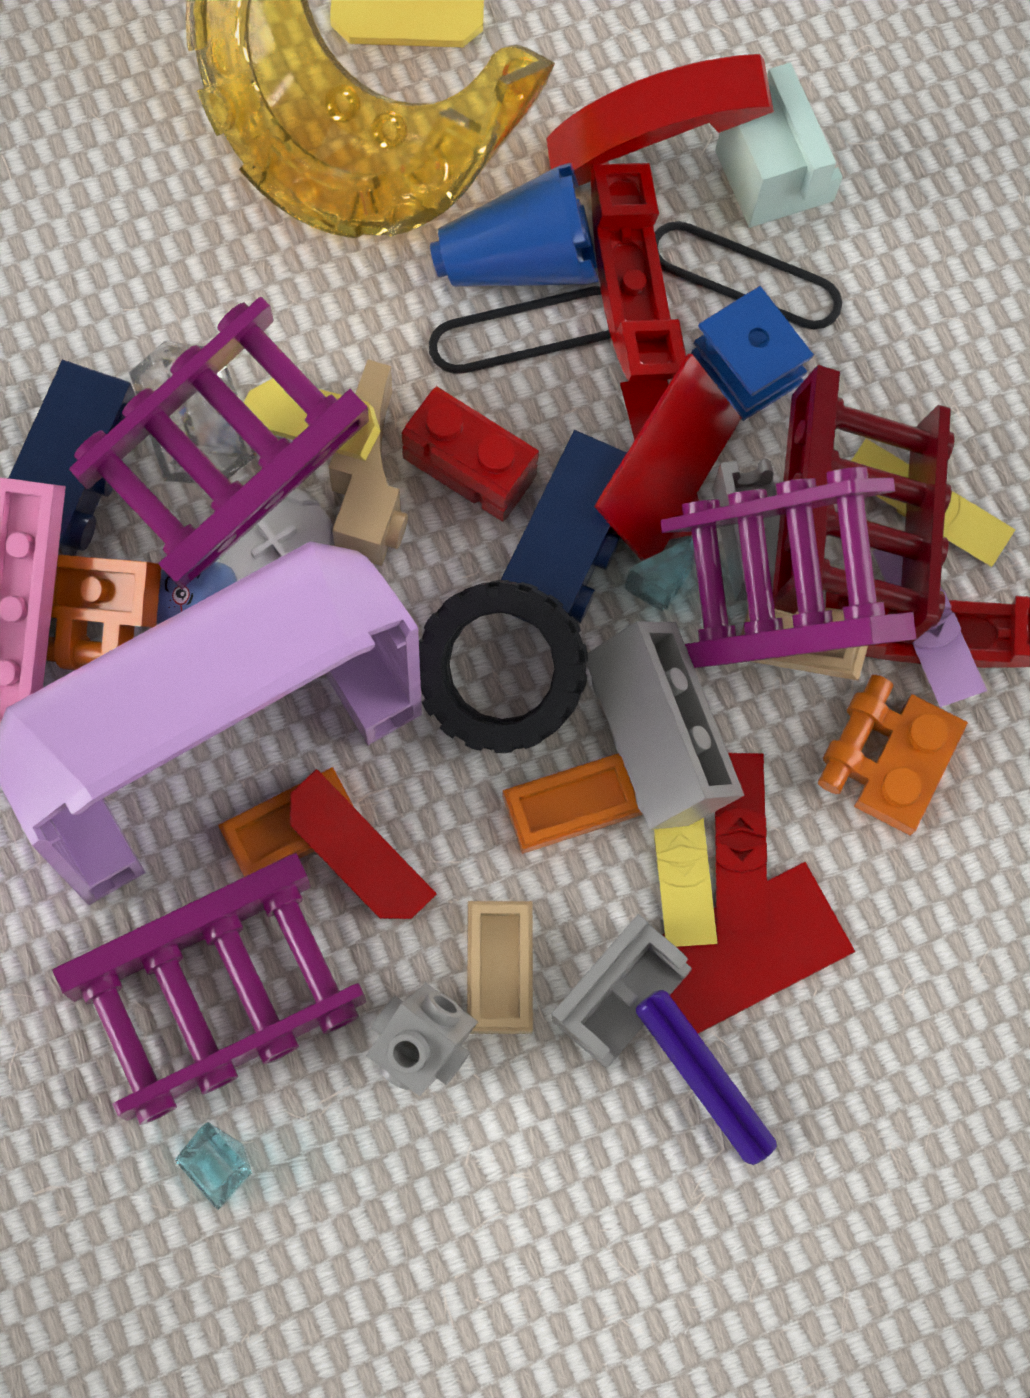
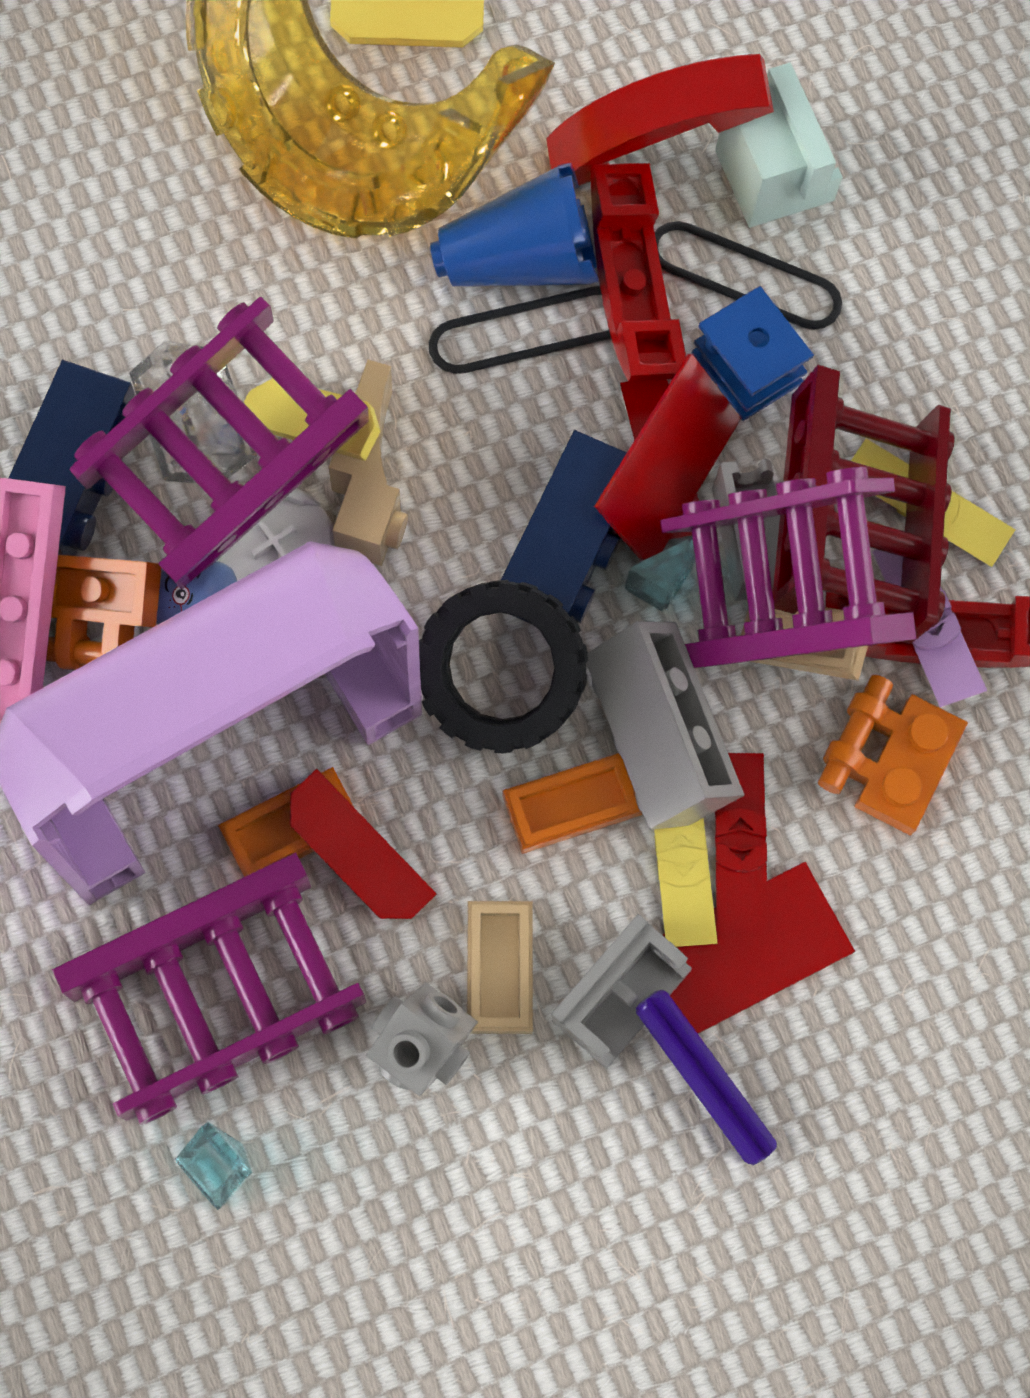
red brick [401,386,539,522] -> none

